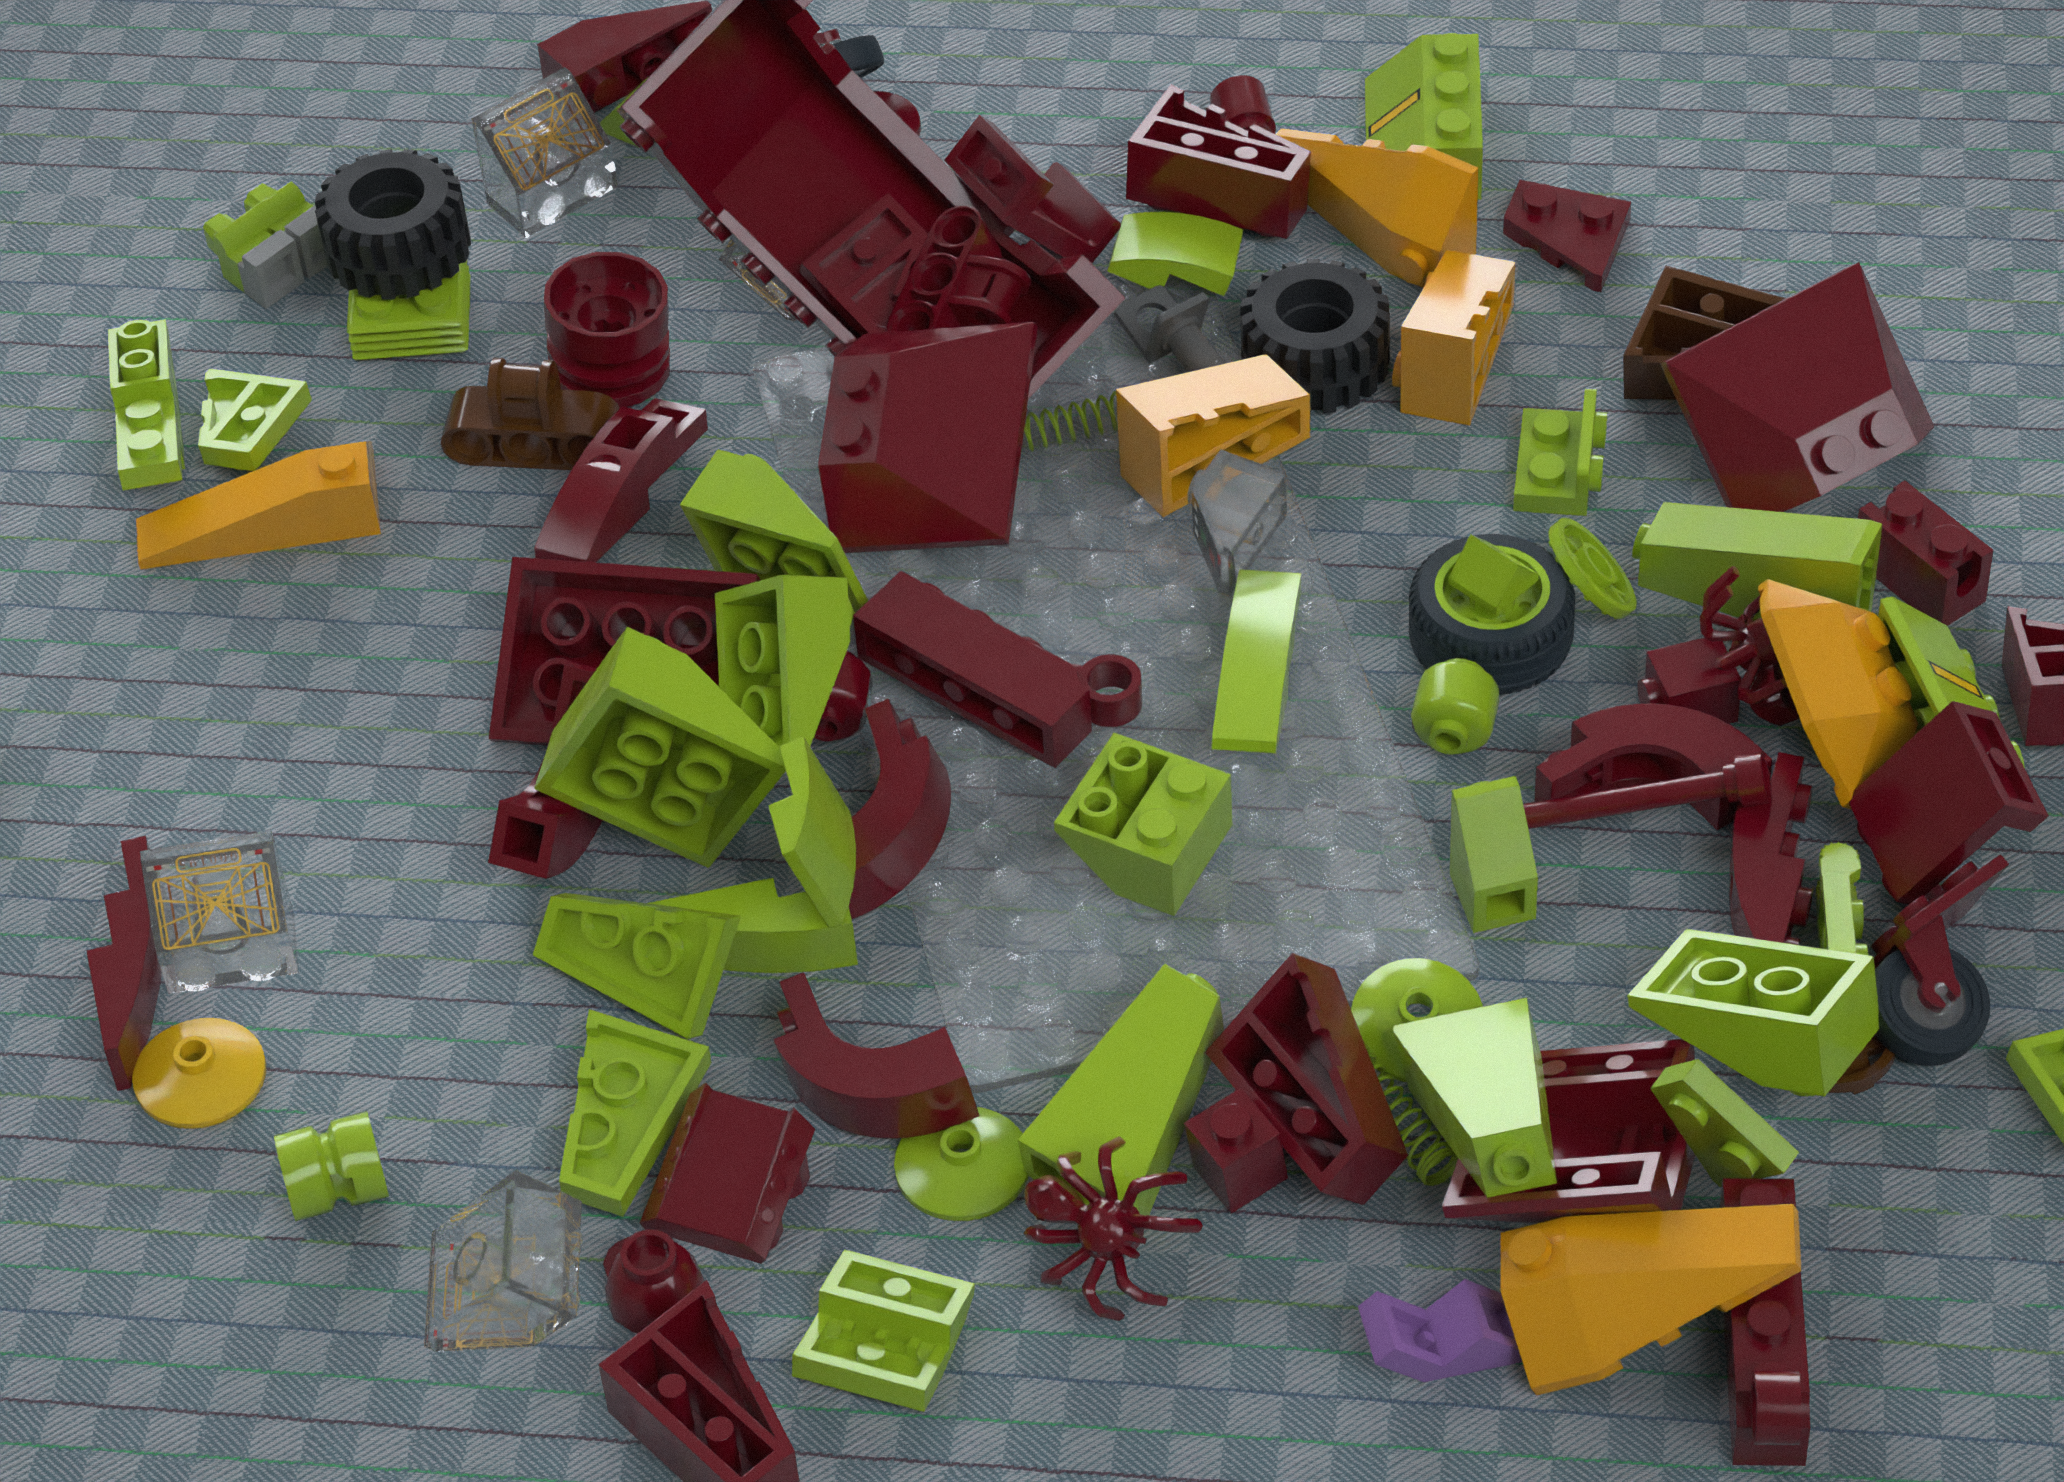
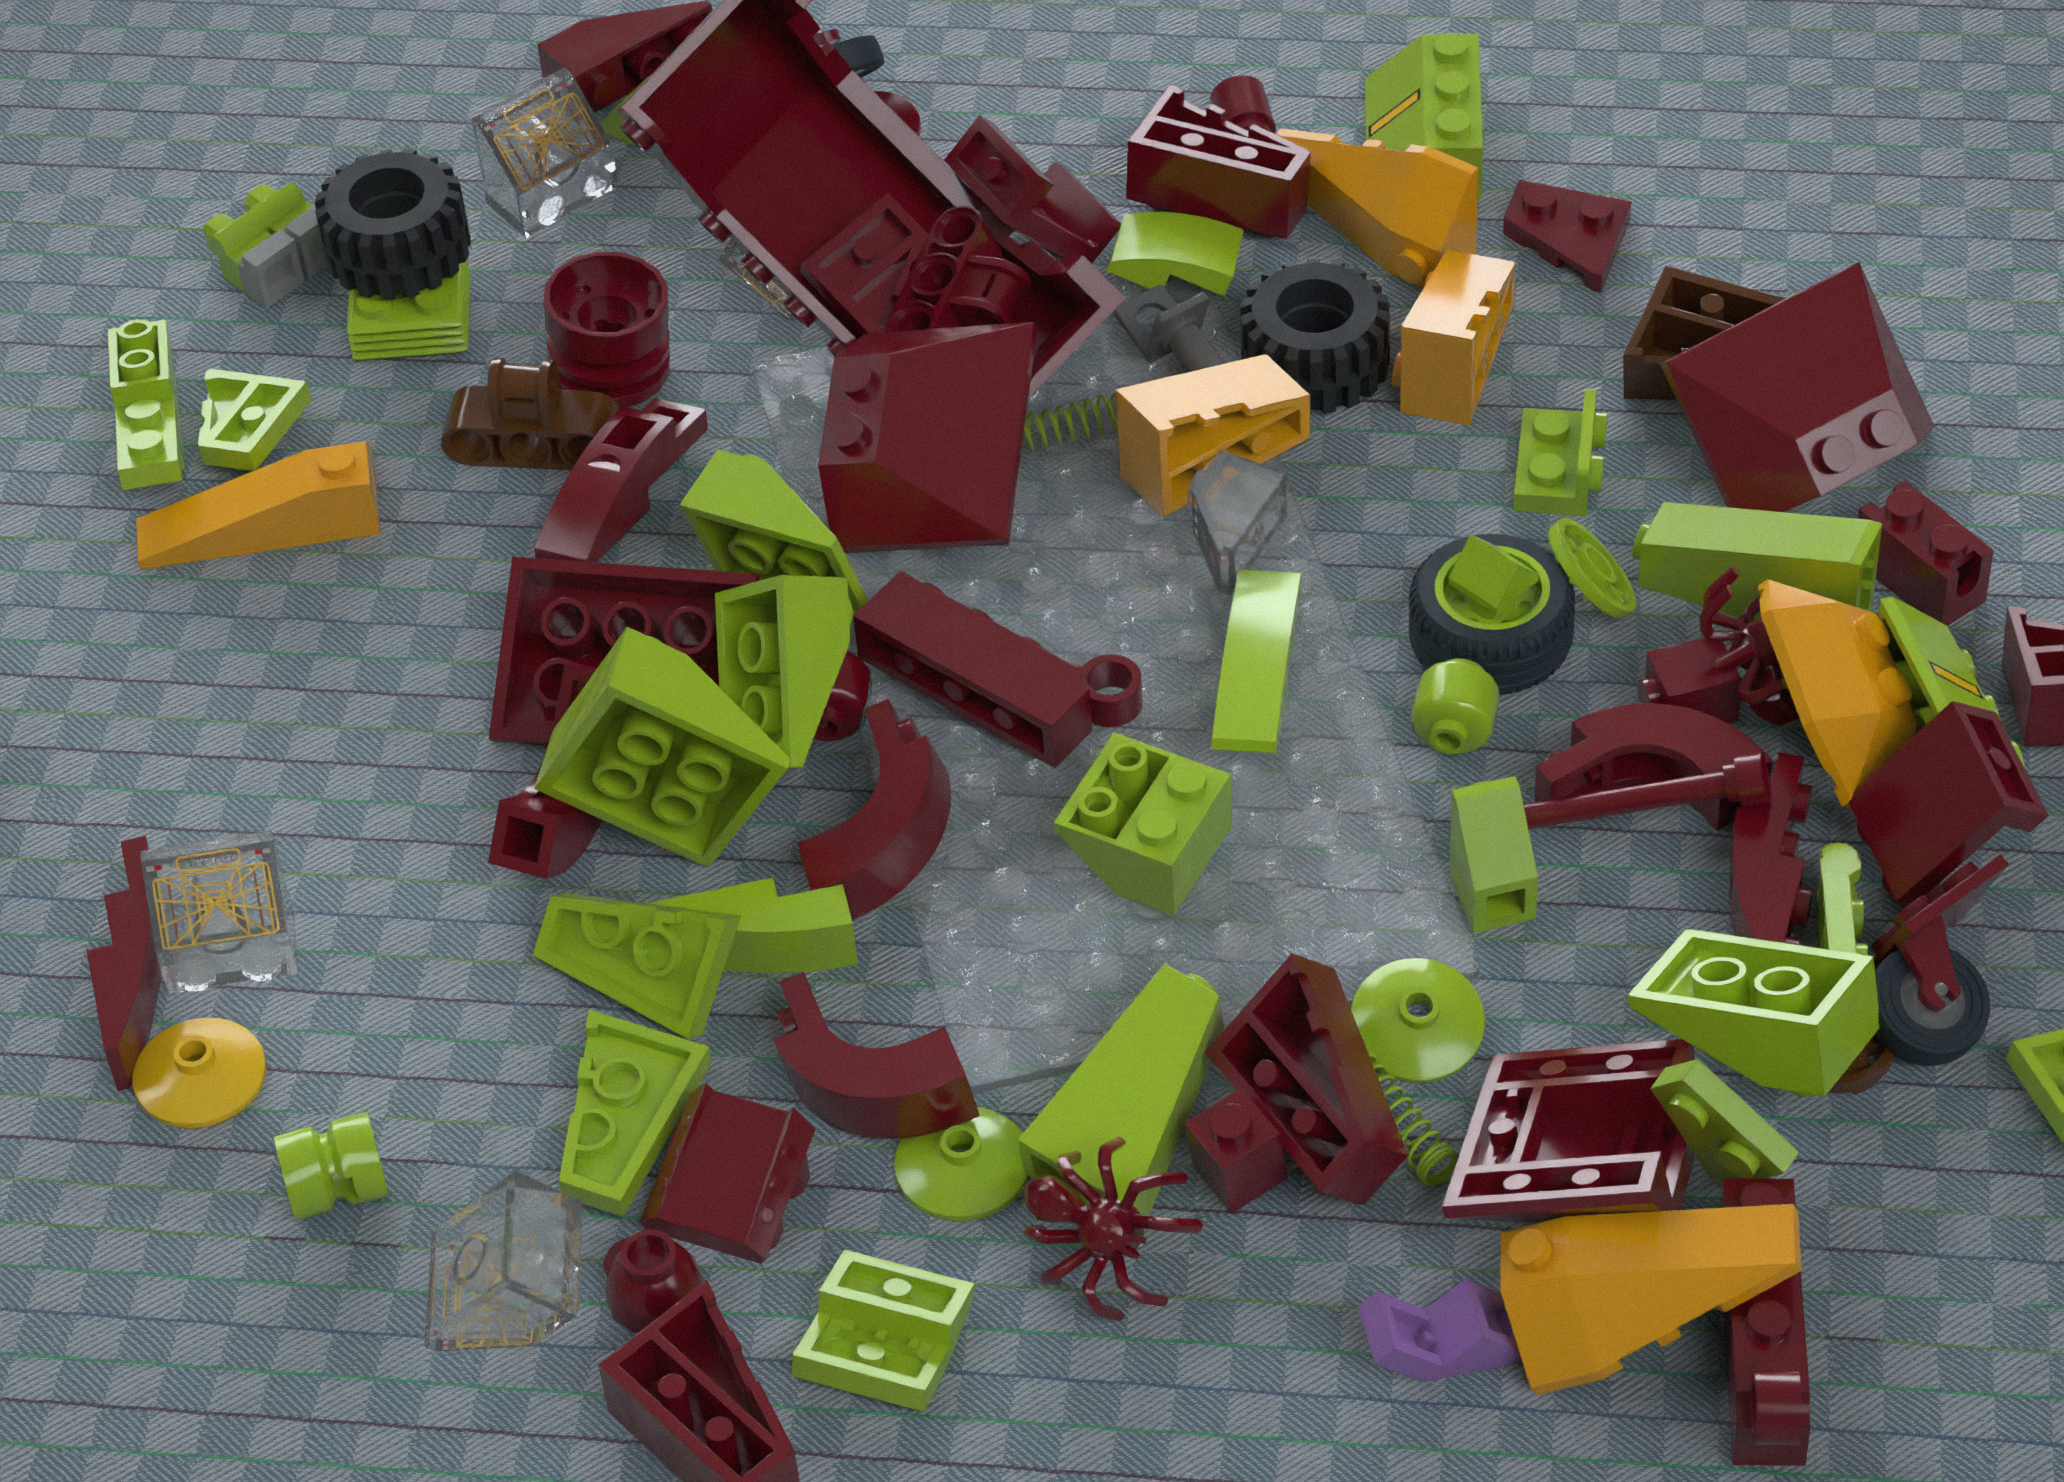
lime slope [768,736,856,929] -> none
slope [1393,998,1557,1198] -> none

